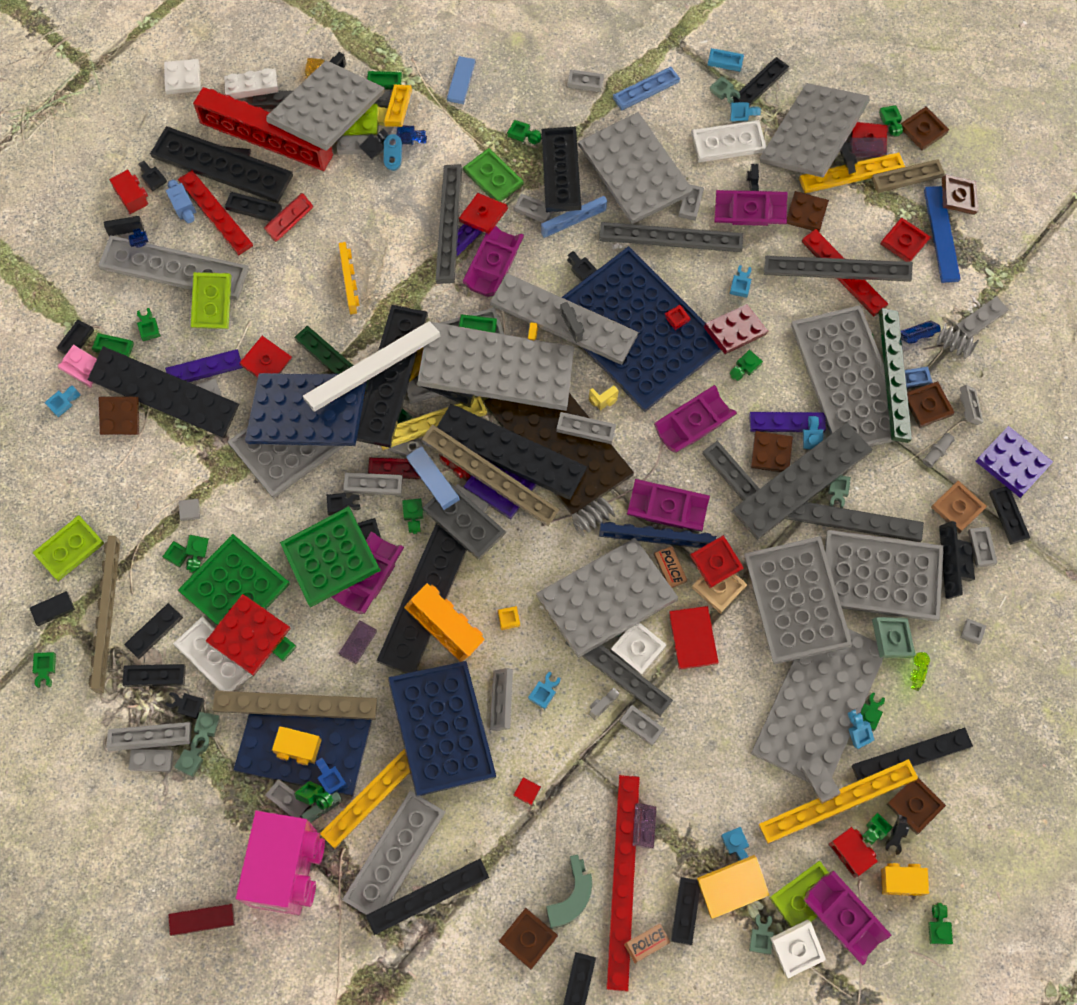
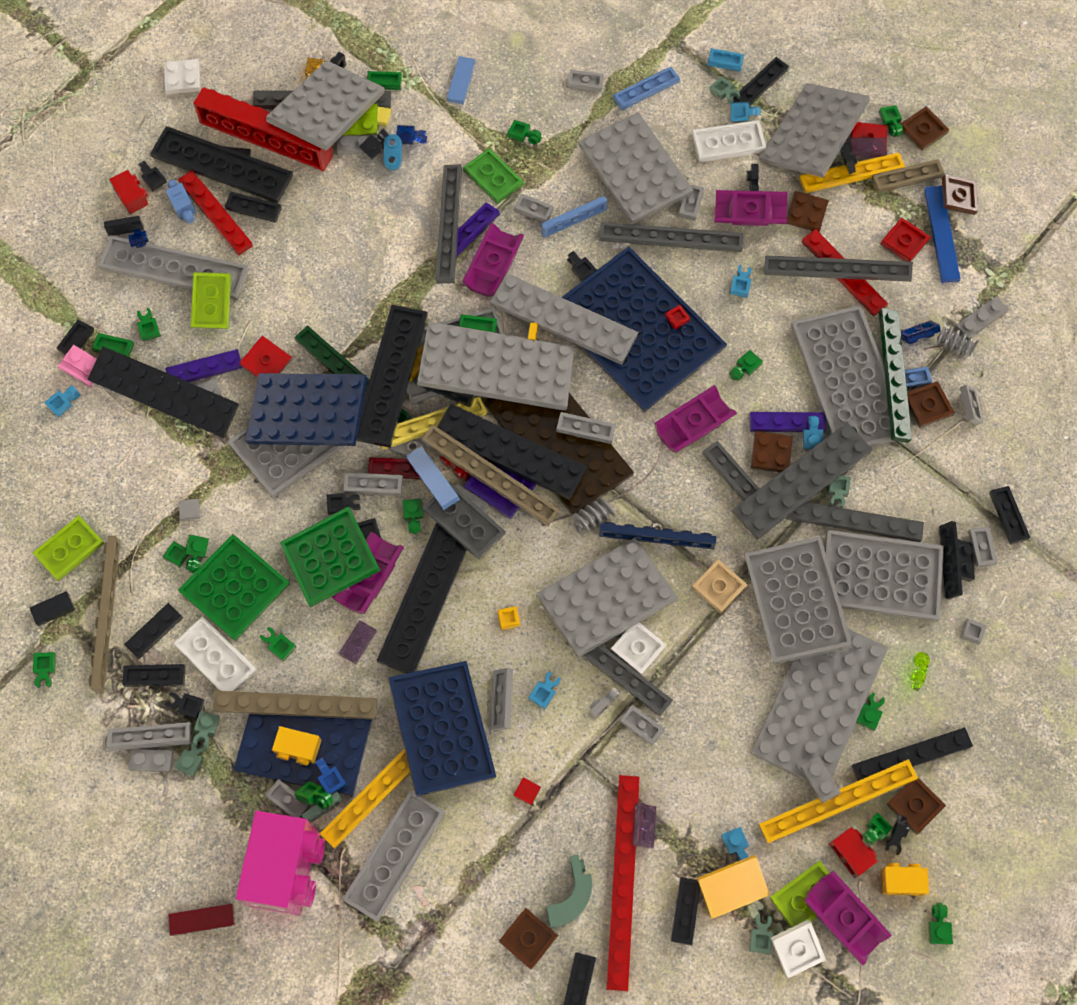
reddish brown plate [98,396,139,435] -> none
red plate [205,594,291,676] -> none
white plate [224,68,279,99] -> none
red tile [264,193,314,242] -> none
white tile [303,321,441,412] -> none
yellow plate [339,242,360,315] -> none
black tile [365,858,489,935] -> none
yellow plate [384,85,412,127] -> none
light orange brick [404,583,485,662] -> none
red plate [459,193,508,234] -> none
black plate [541,126,582,213] -> none
dark grey plate [560,302,585,343] -> none
light yellow bracket [589,386,619,411] -> none
medium nougat tile [624,923,671,963] -> none
magenta piece [627,479,710,532] -> none
medium nougat tile [654,546,687,588] -> none
red tile [669,606,719,670] -> none
red plate [690,535,744,588] -> none
plate [704,304,768,355] -> none
dark azure plate [847,710,875,749] -> none
sand green plate [872,617,916,658] -> none
light grey pin [922,433,955,468] -> none
medium nougat plate [931,481,987,534] -> none
plate [975,426,1053,498] -> none

